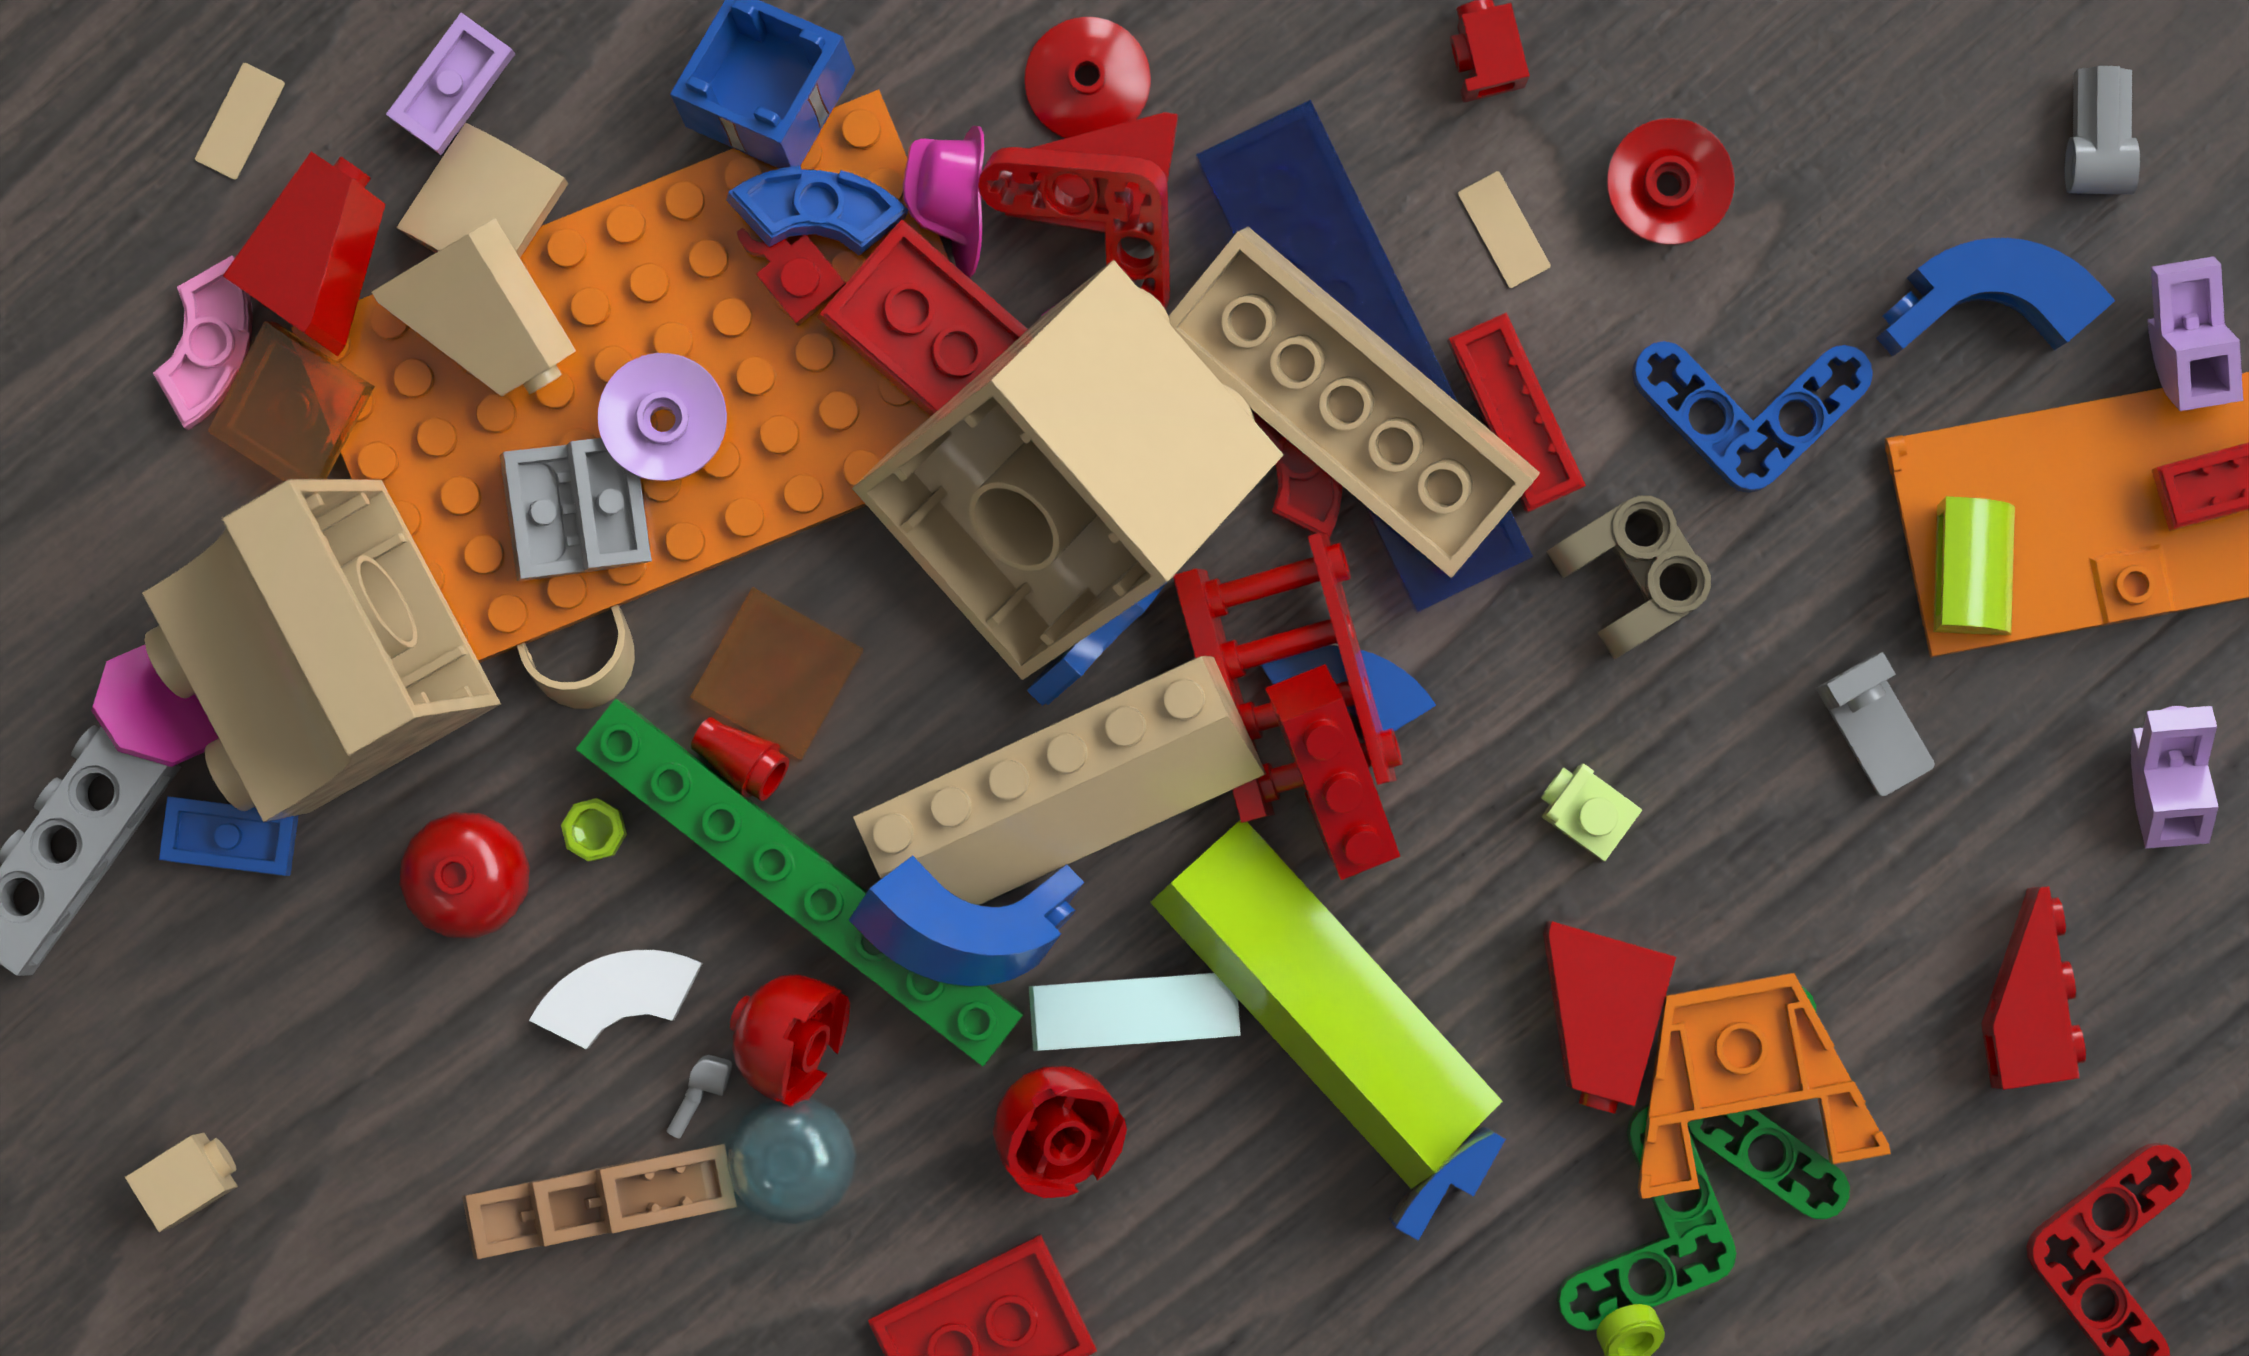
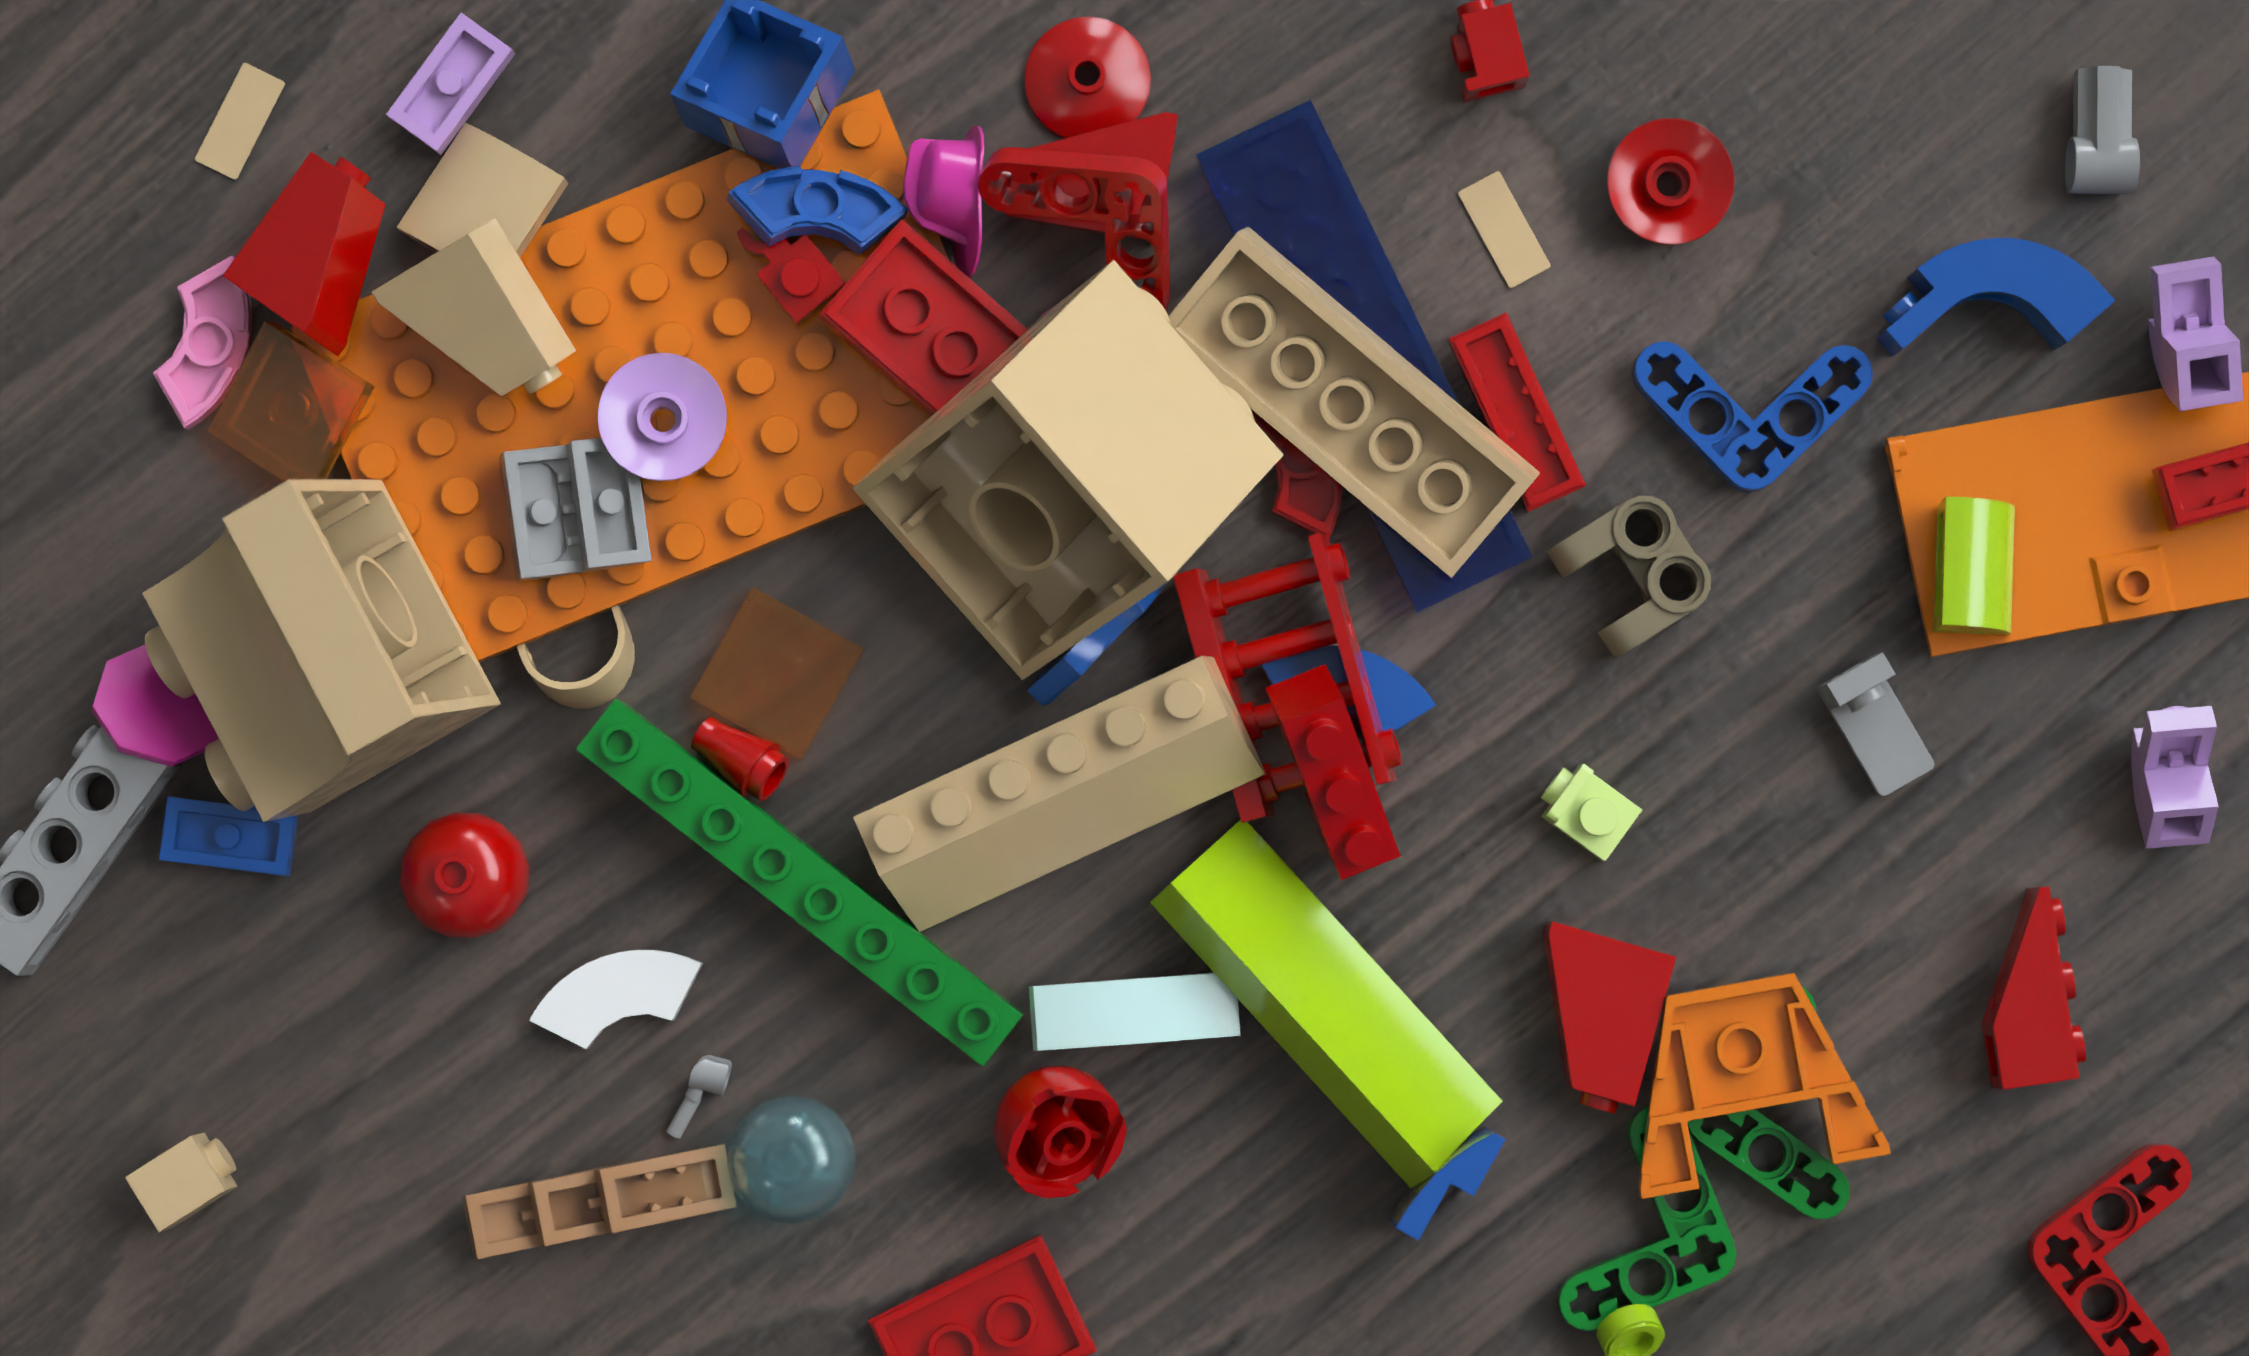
lime tile [561,798,627,862] -> none
red cylinder [730,974,850,1108] -> none
blue arch [849,855,1084,986] -> none

